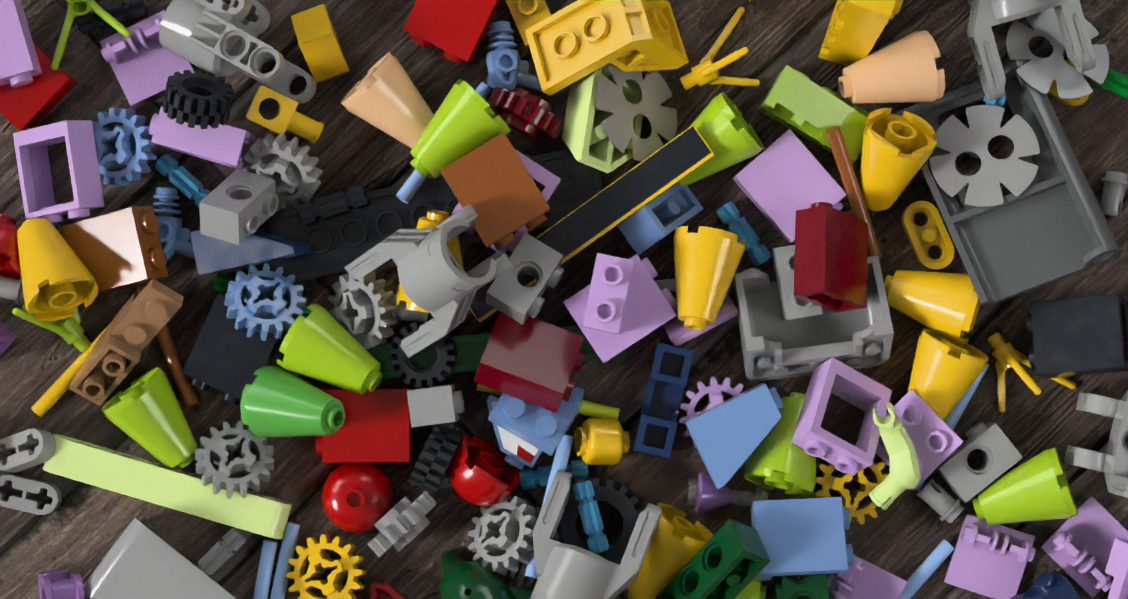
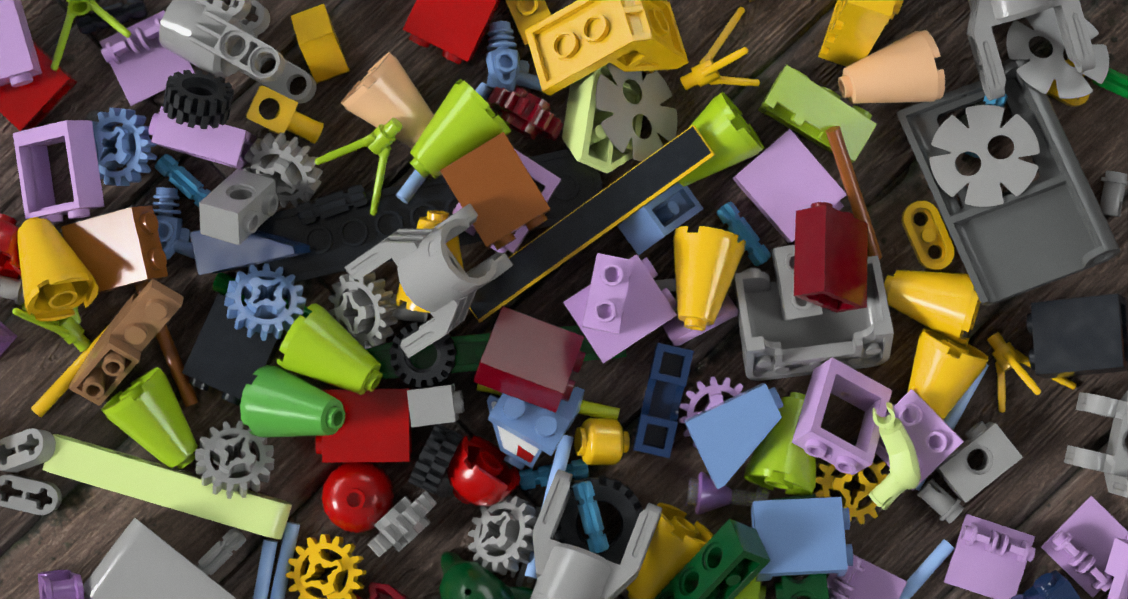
light grey brick [486,233,565,325] -> none
yellow cone [859,108,937,211] -> none
lime cone [972,447,1079,525] -> none
none -> lime plant [315,118,403,216]

